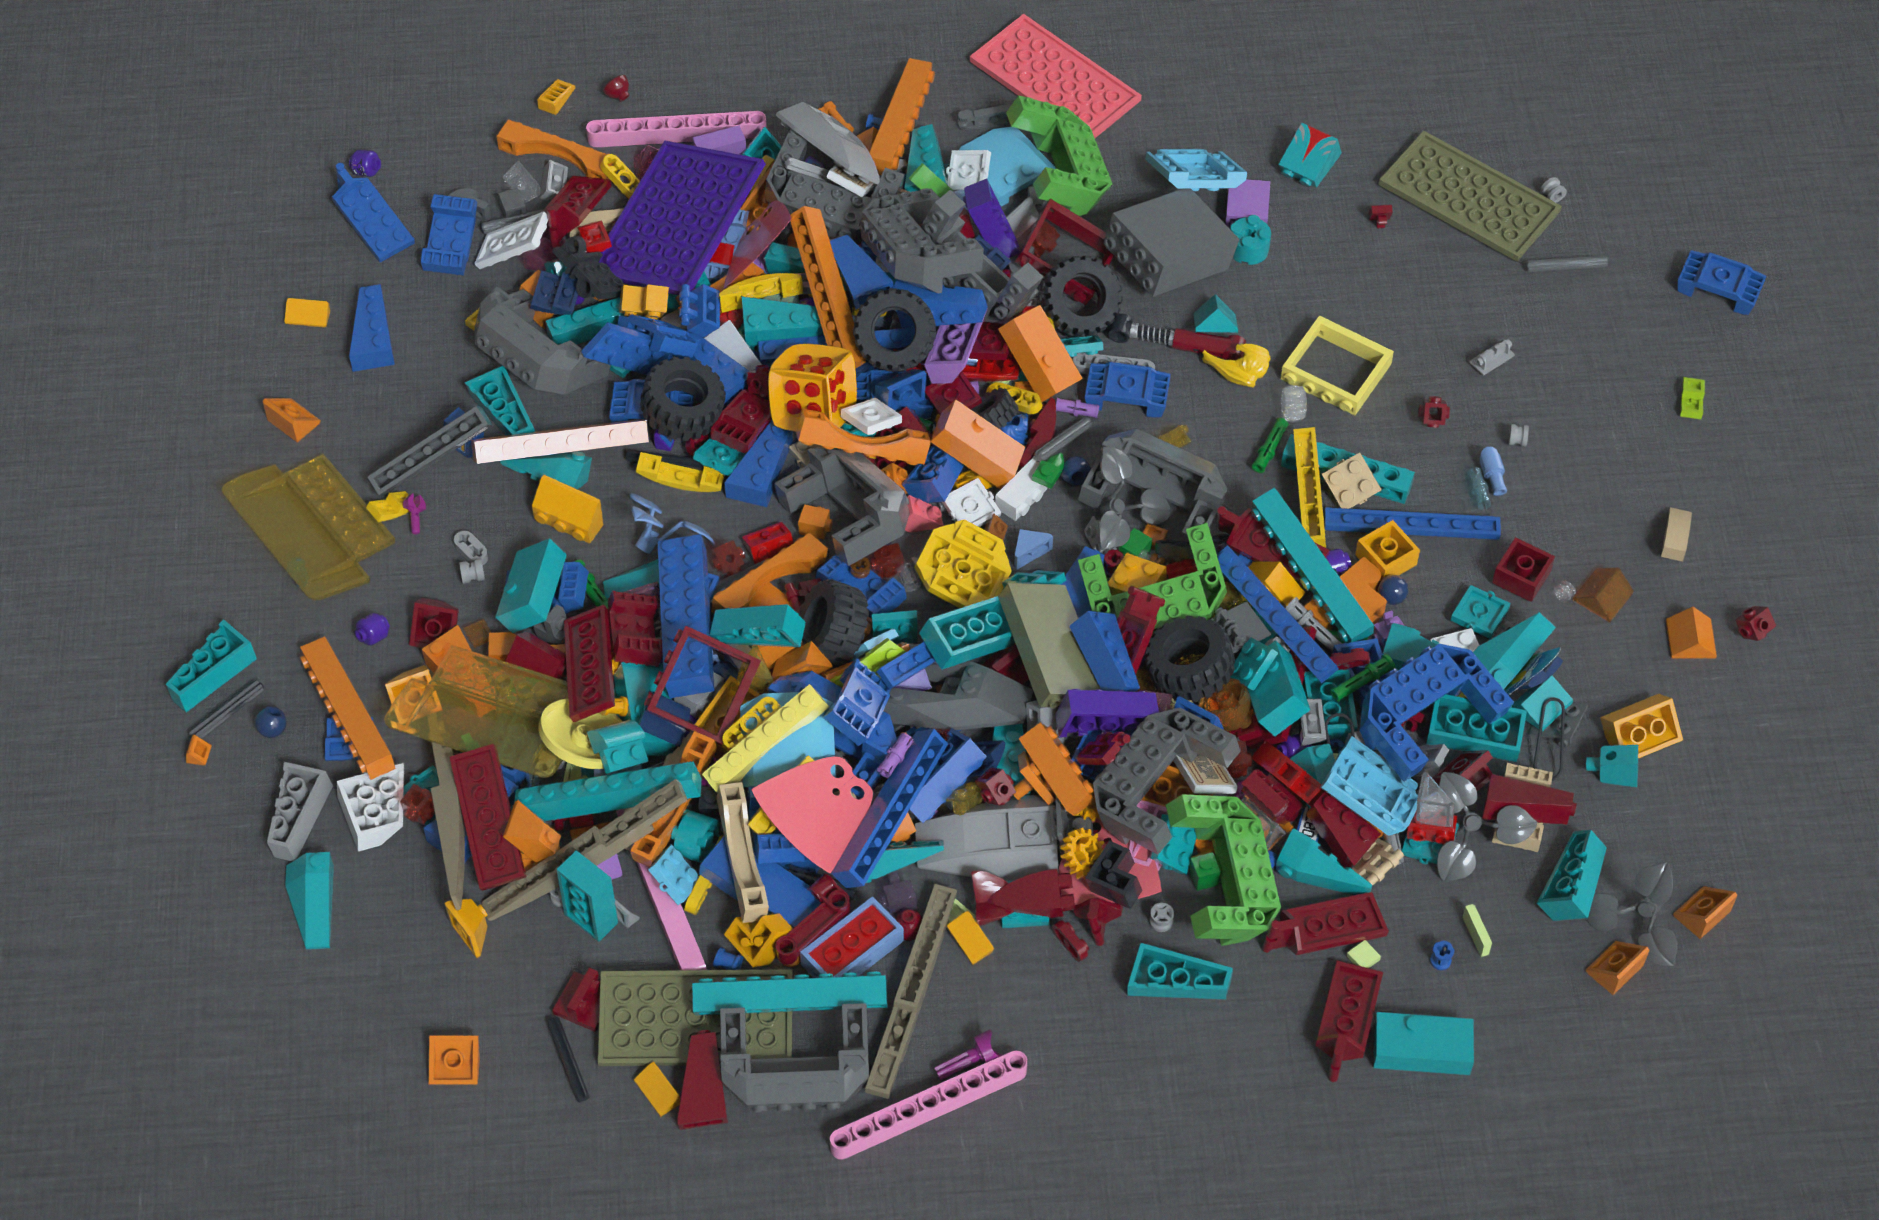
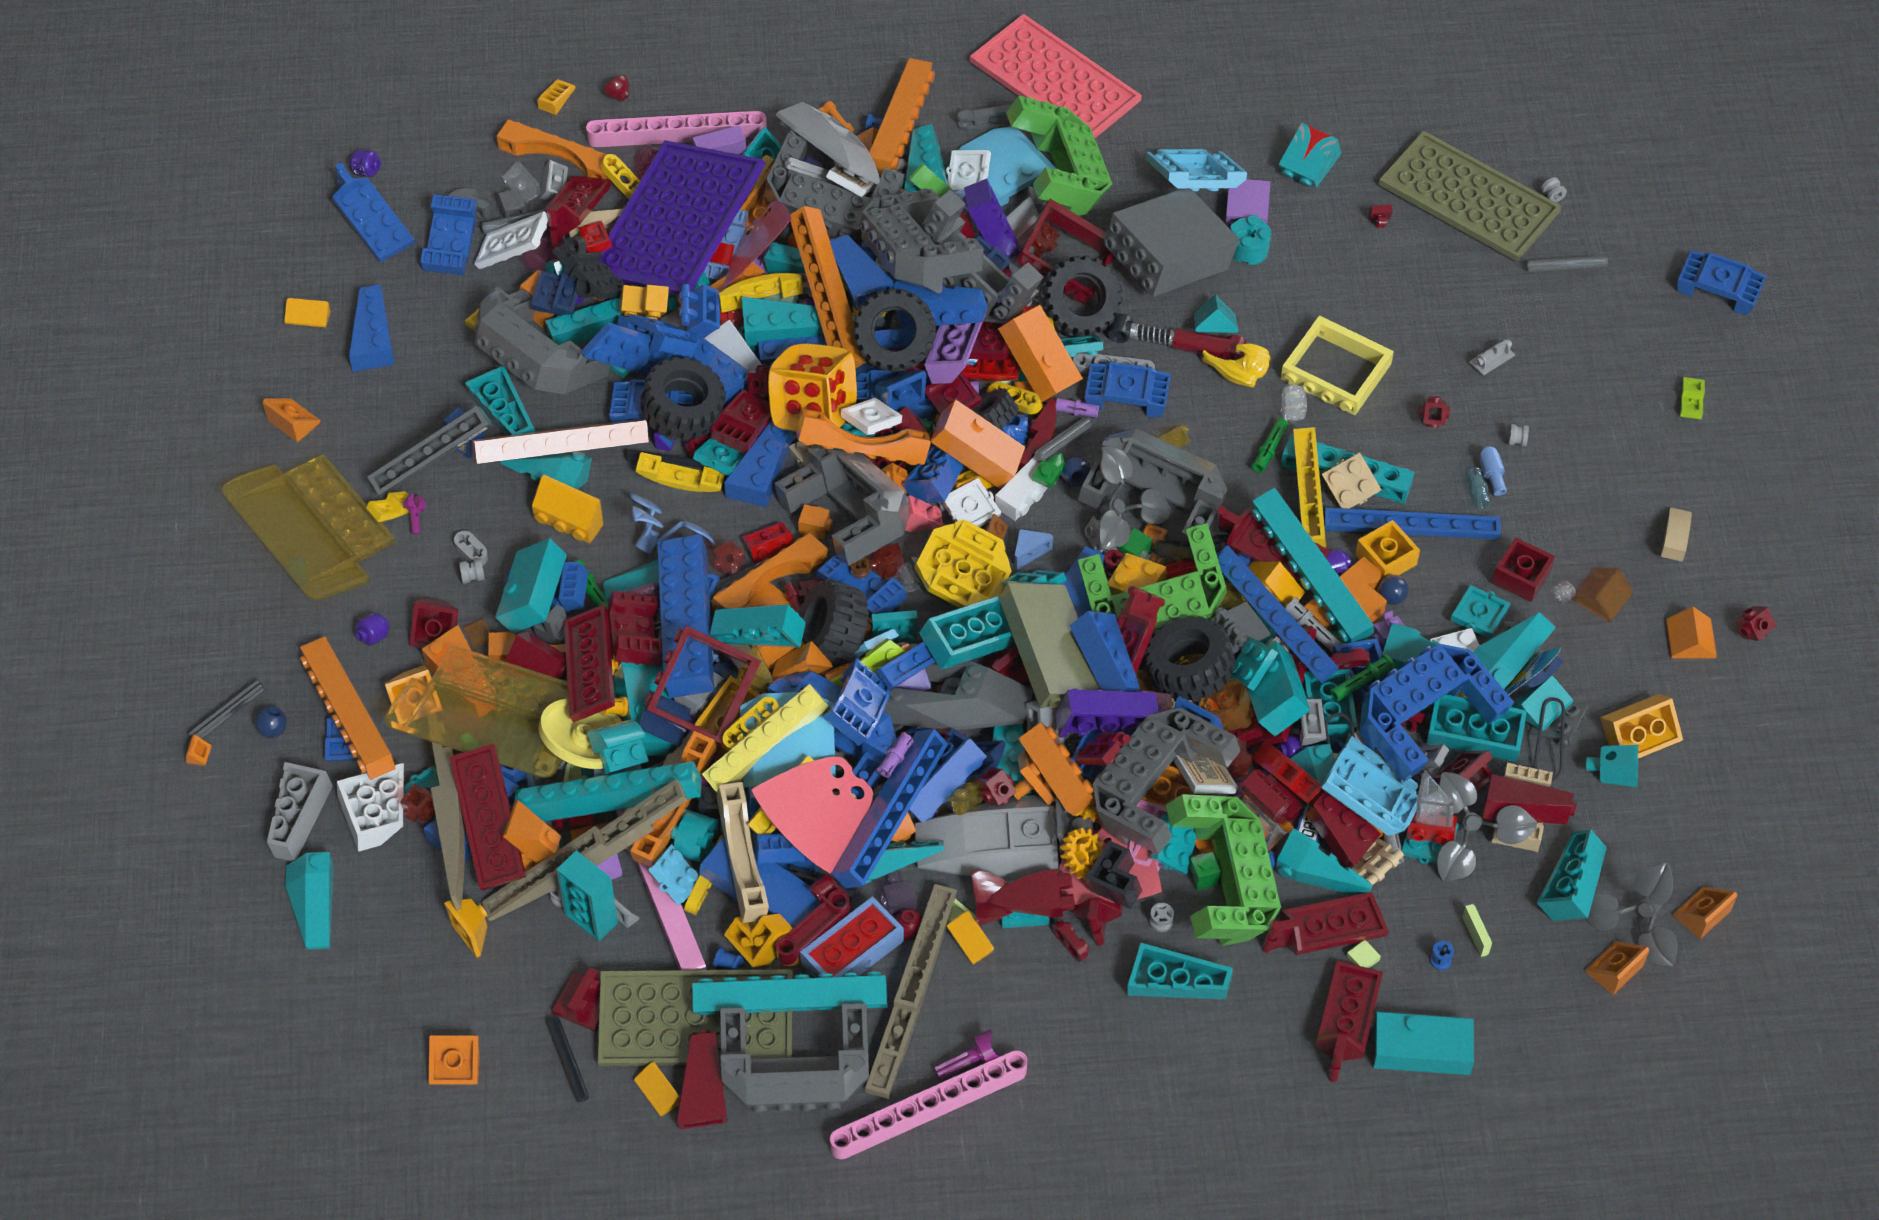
teal wedge [166,619,257,712] -> none

